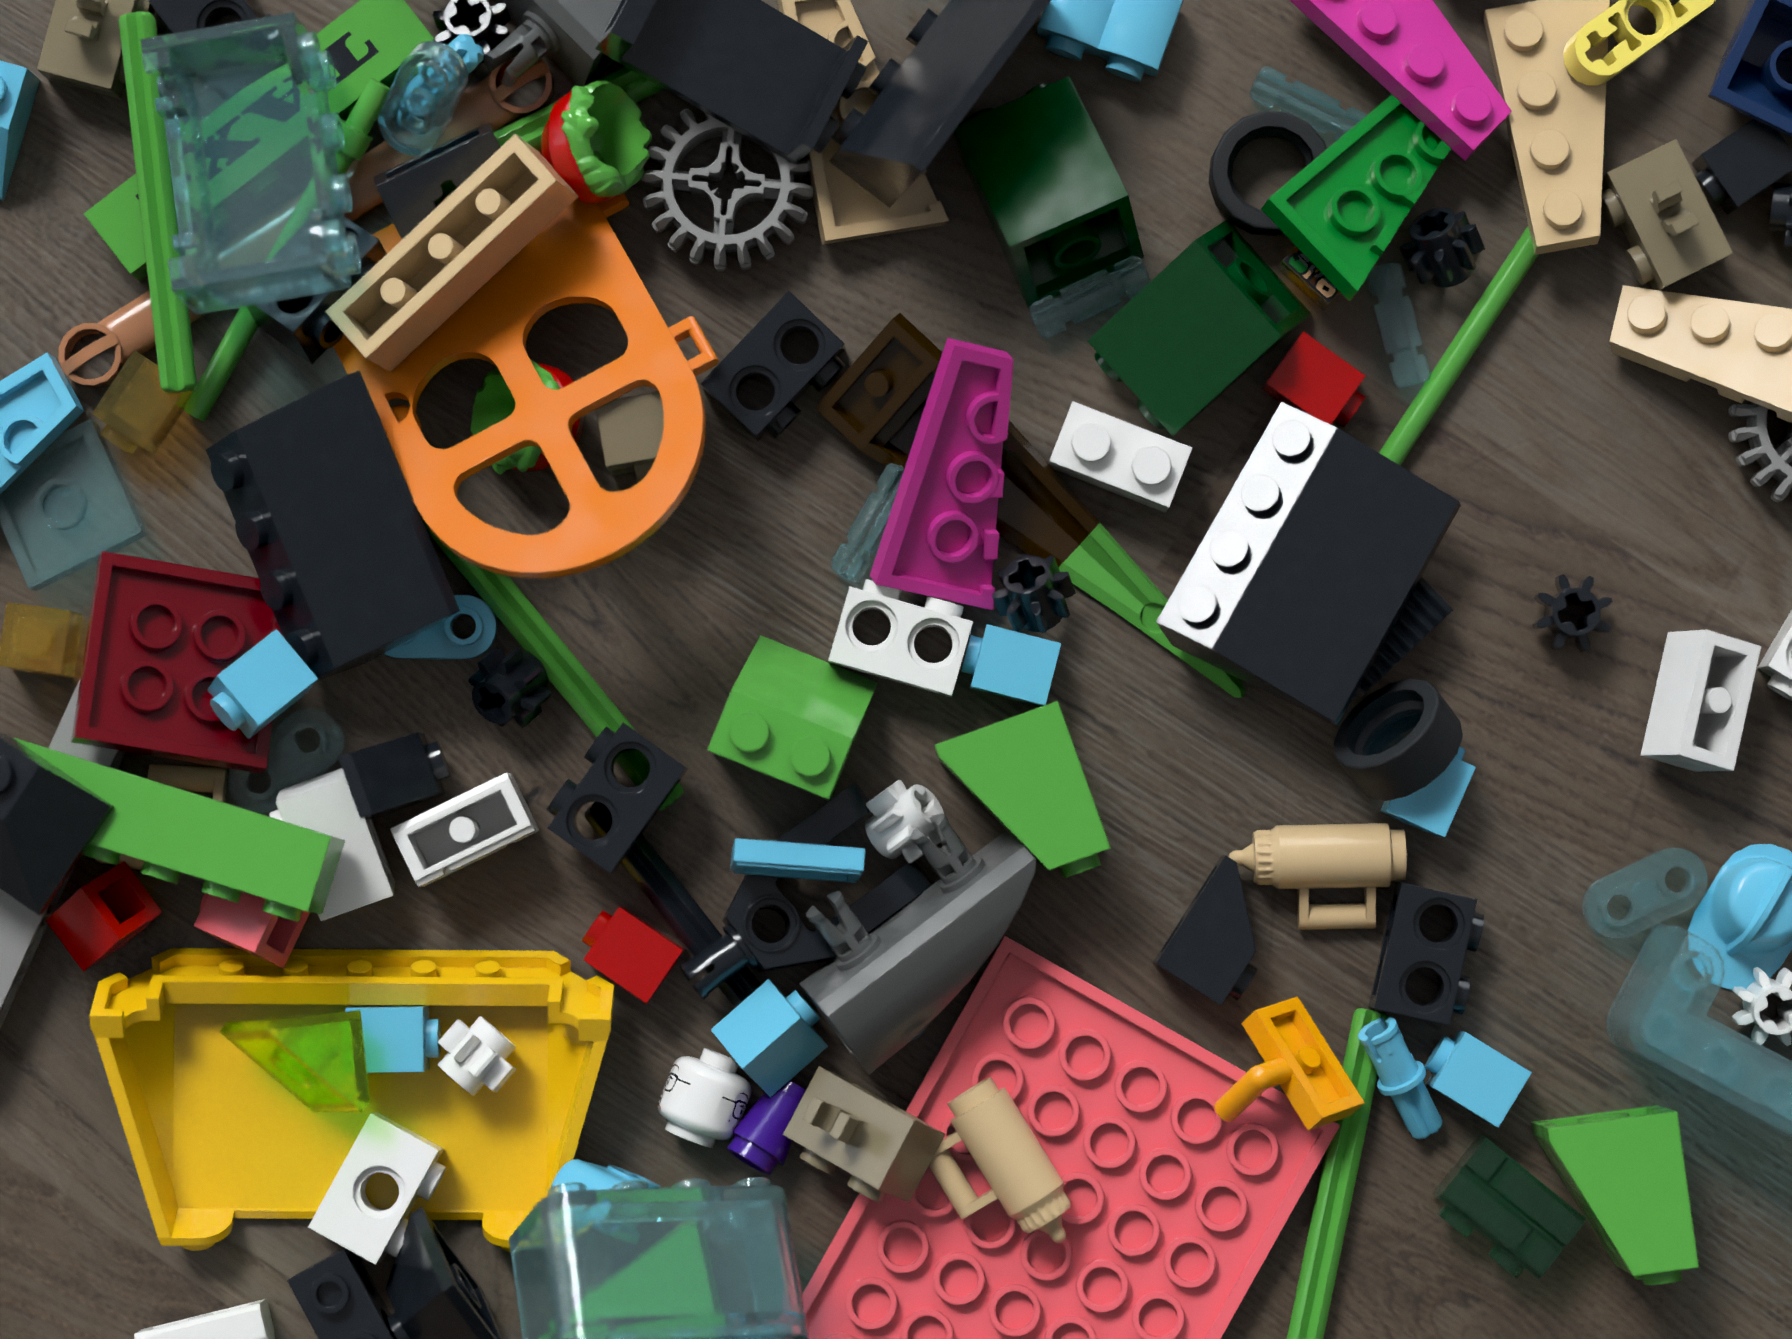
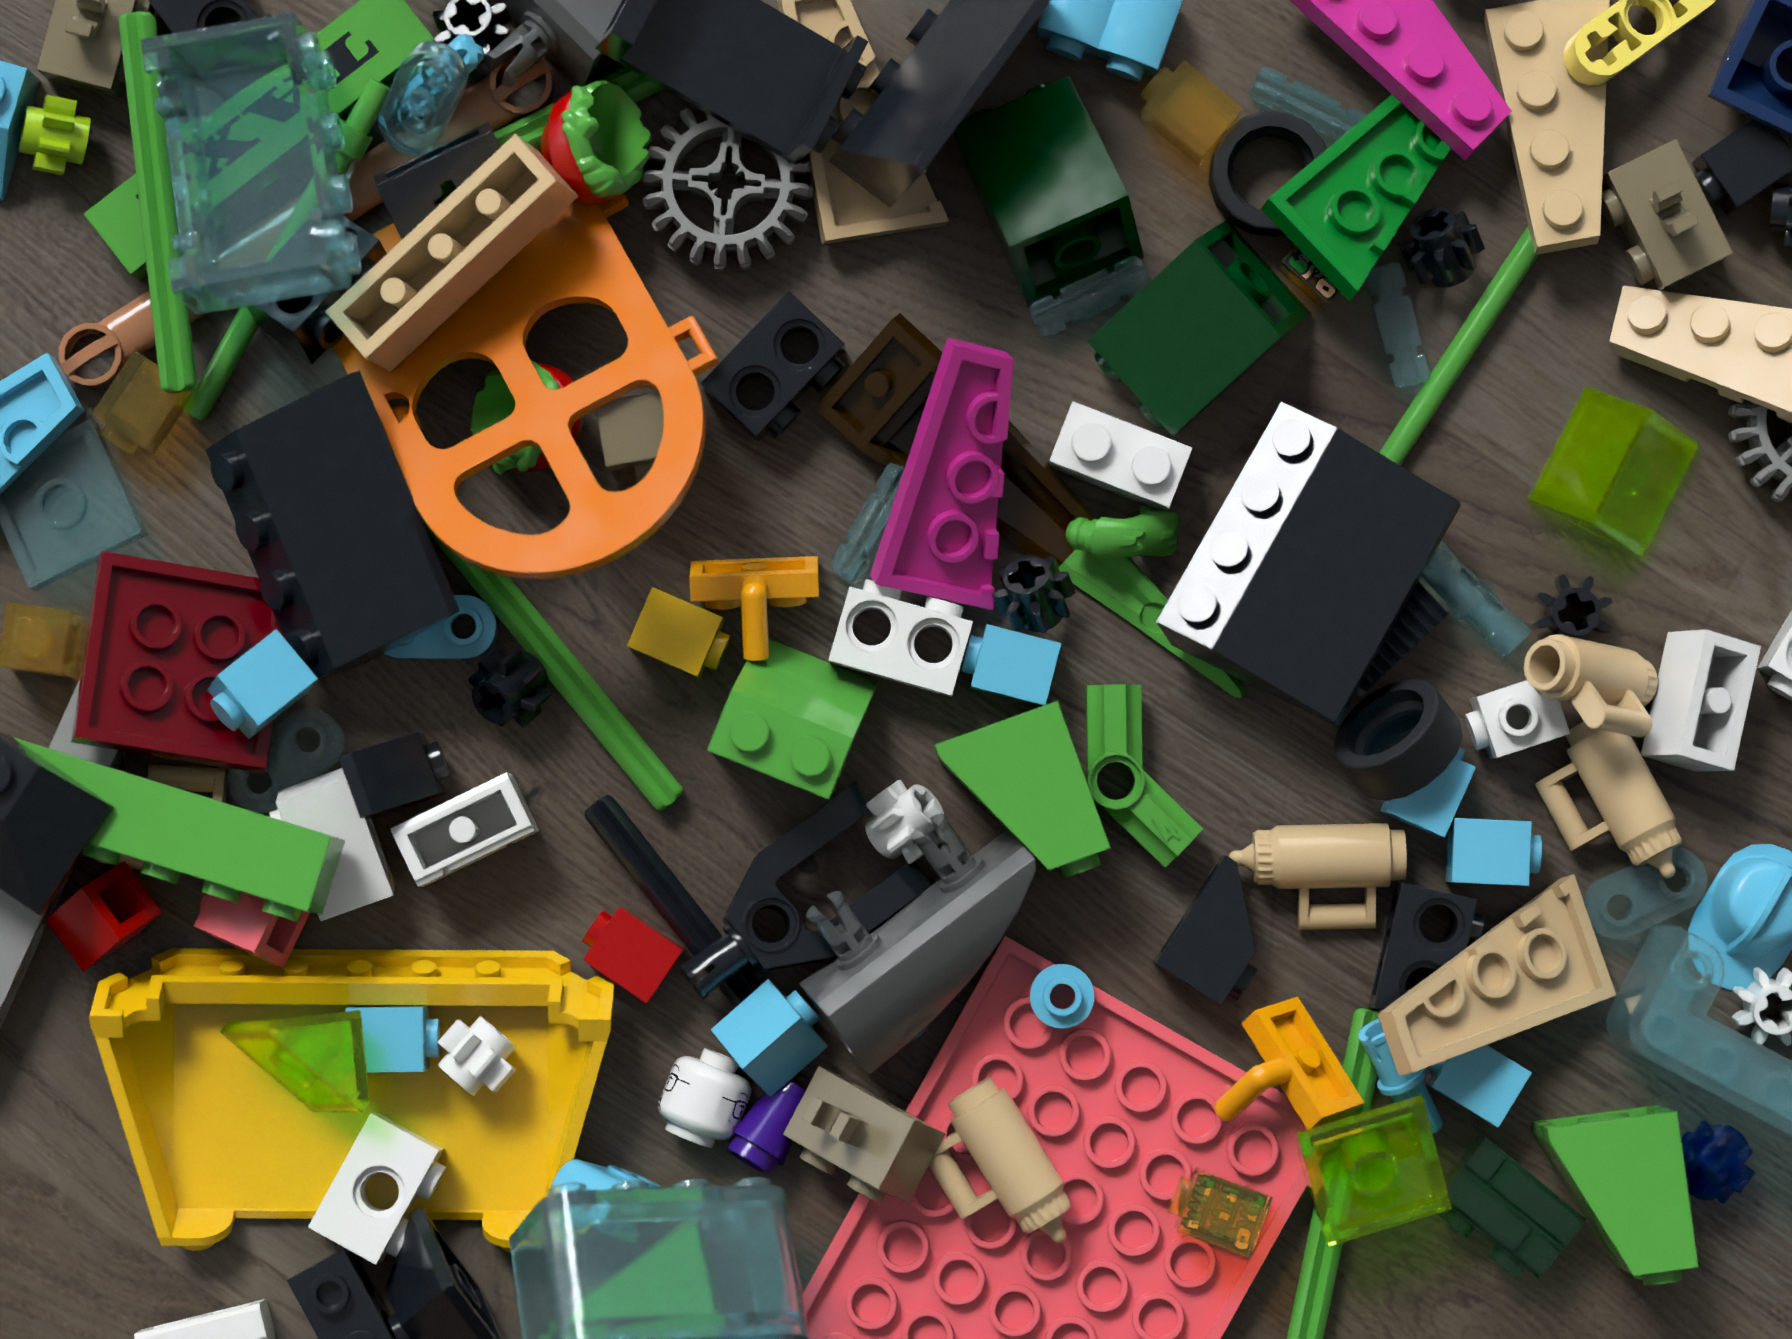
black brick [547,723,688,873] -> none
medium azure tile [730,838,865,883] -> none
red brick [1262,331,1366,428] -> none
none -> lime gear [18,95,91,175]
none -> yellow brick [627,587,731,678]
none -> light orange plate [689,556,819,661]
none -> medium azure plate [1030,964,1094,1029]
none -> bright green piece [1066,505,1179,559]
none -> bright green piece [1086,684,1203,868]
none -> clear yellow brick [1140,59,1243,166]
none -> clear yellow brick [1168,1167,1273,1259]
none -> clear neon green slope [1296,1095,1452,1247]
none -> tan wing [1378,874,1616,1076]
none -> clear light blue pin [1422,540,1532,659]
none -> medium azure brick [1445,818,1542,886]
none -> white brick [1465,680,1570,759]
none -> tan piece [1524,635,1658,738]
none -> clear neon green slope [1527,387,1699,558]
none -> tan piece [1535,721,1682,878]
none -> clear blue gear [1681,1120,1756,1204]

